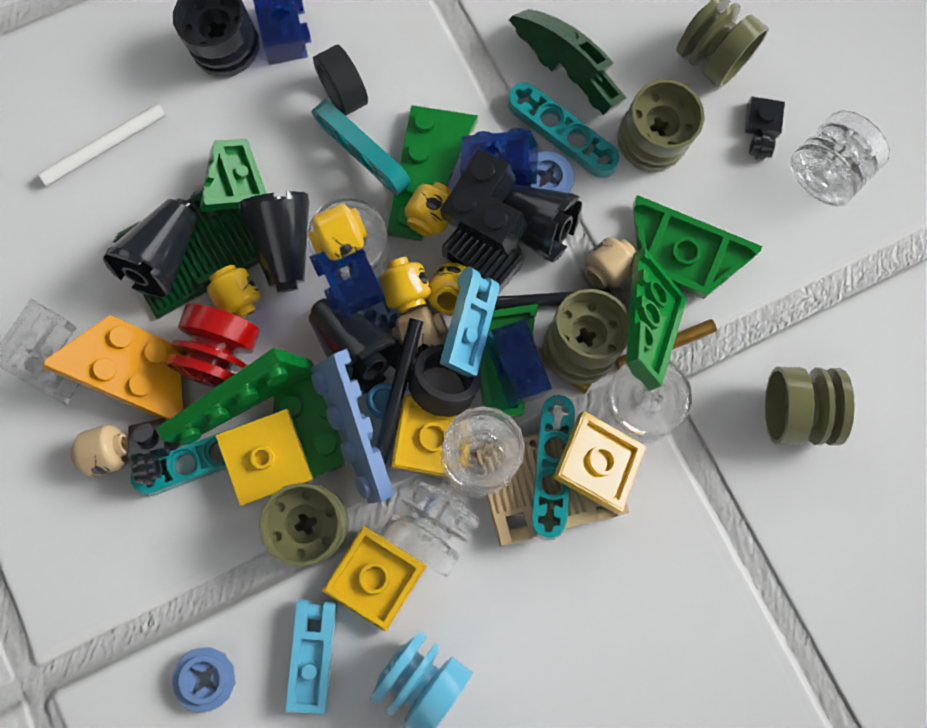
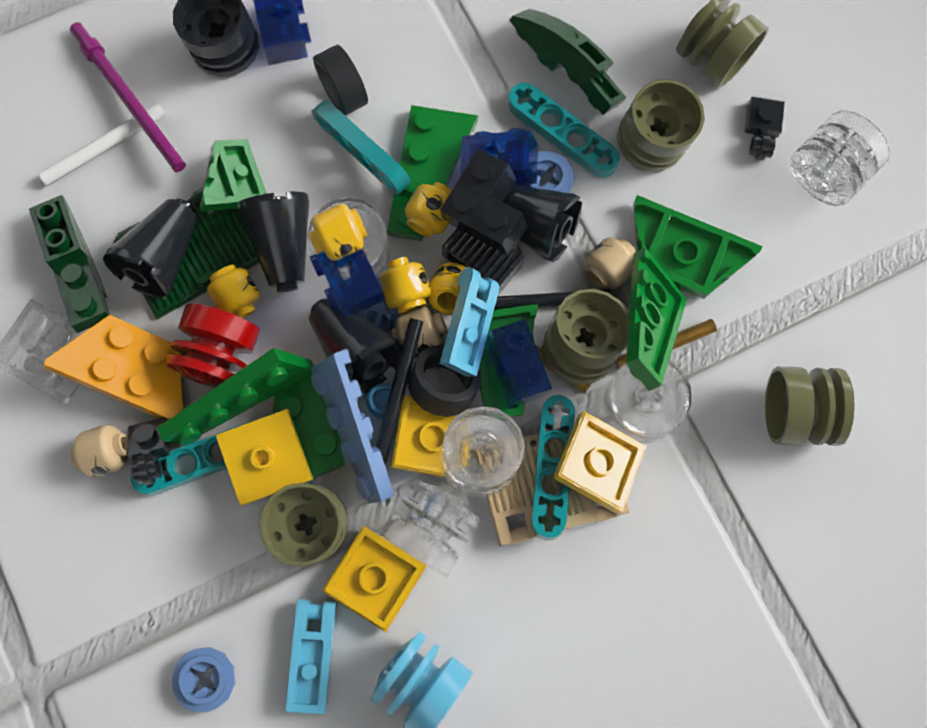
none -> dark green slope [29,195,110,333]
none -> magenta bar [70,22,186,172]

